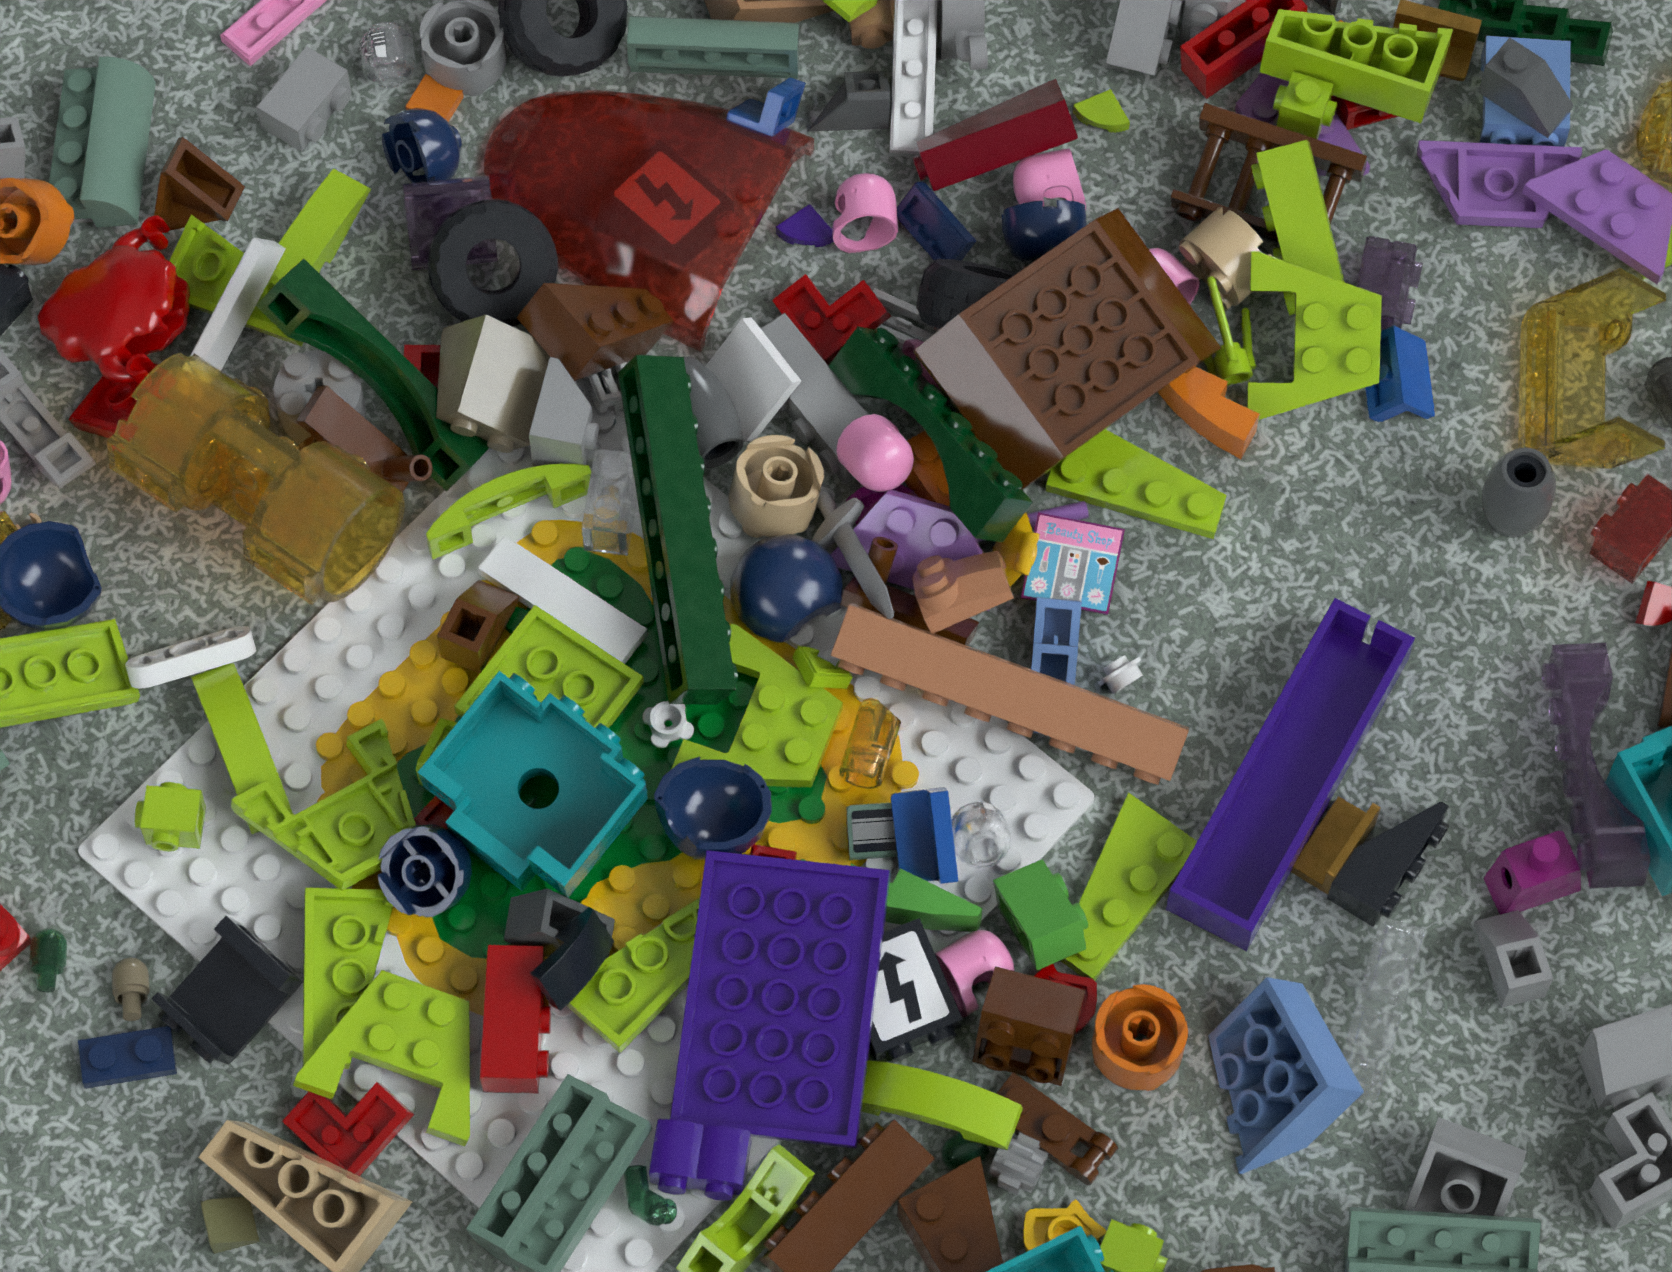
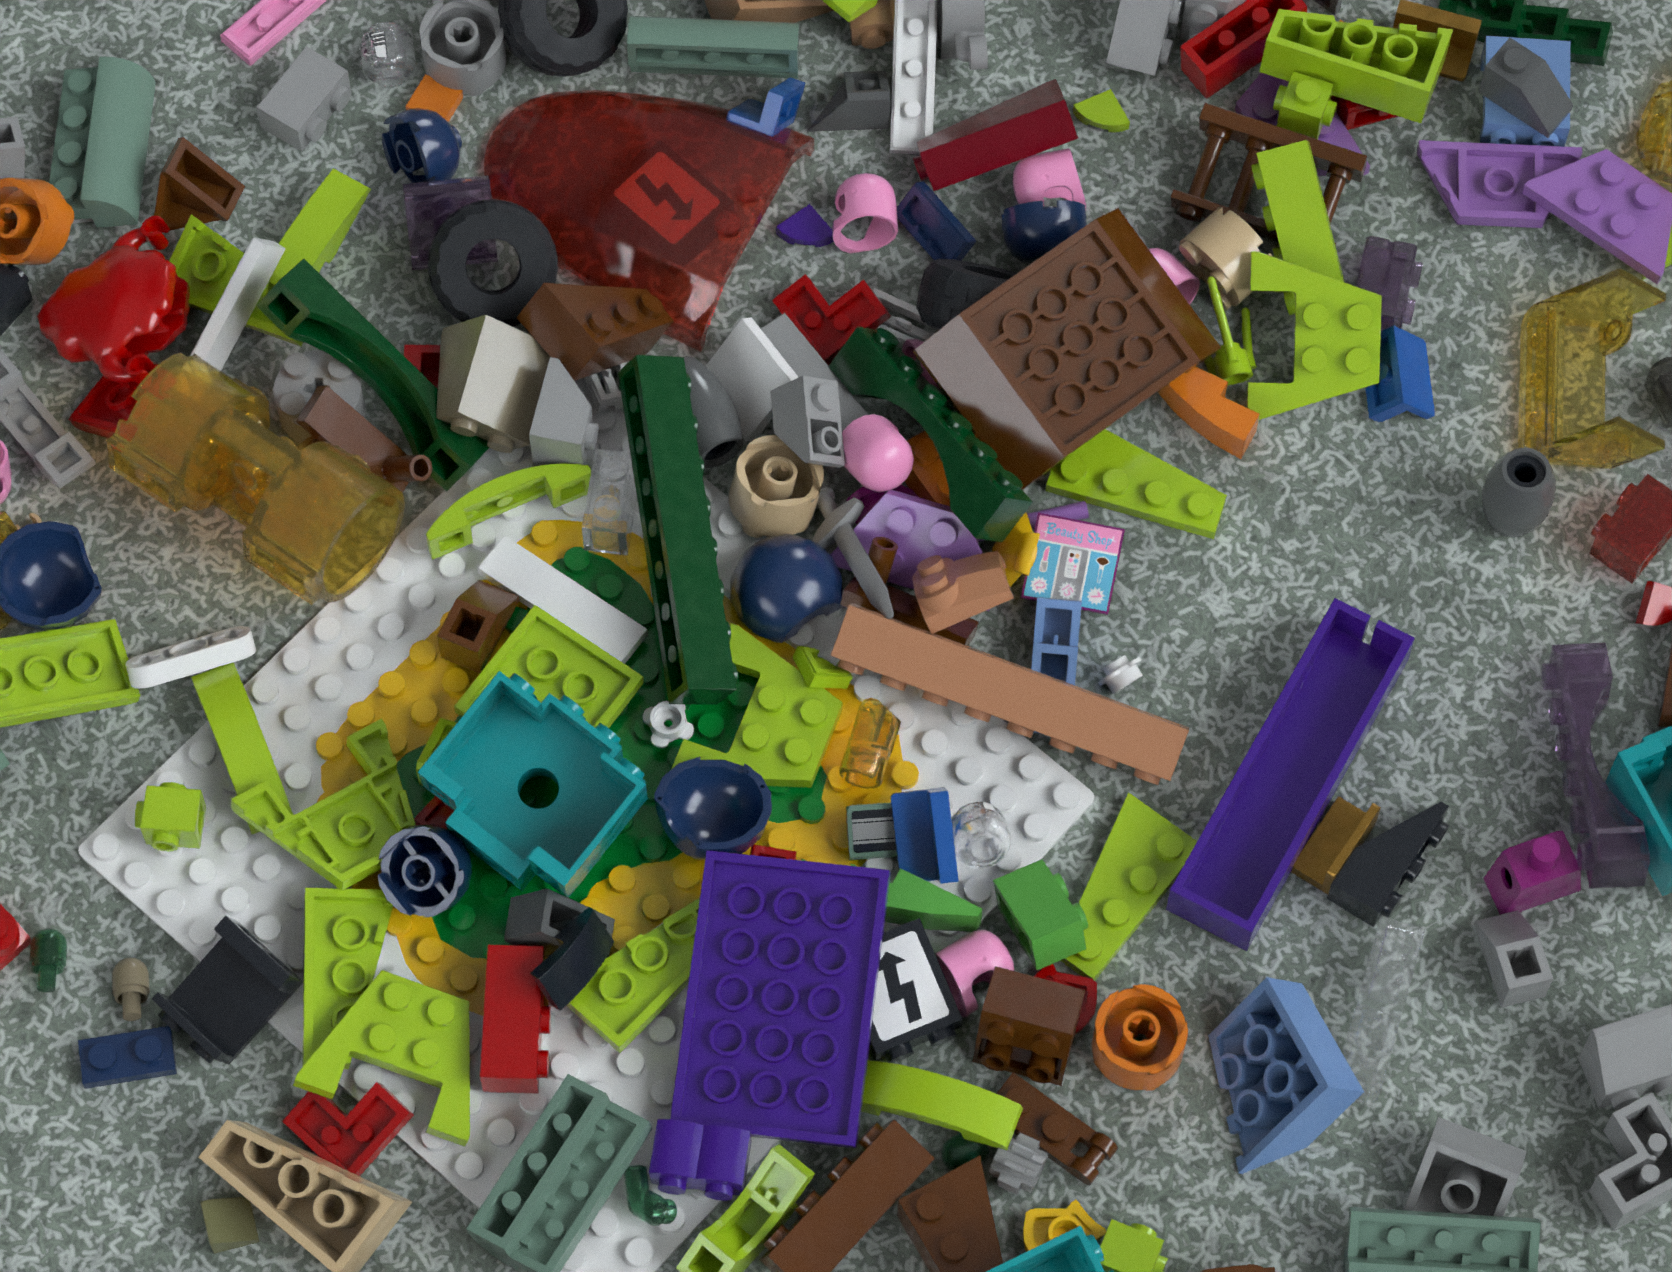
none -> light grey slope [770,375,845,468]

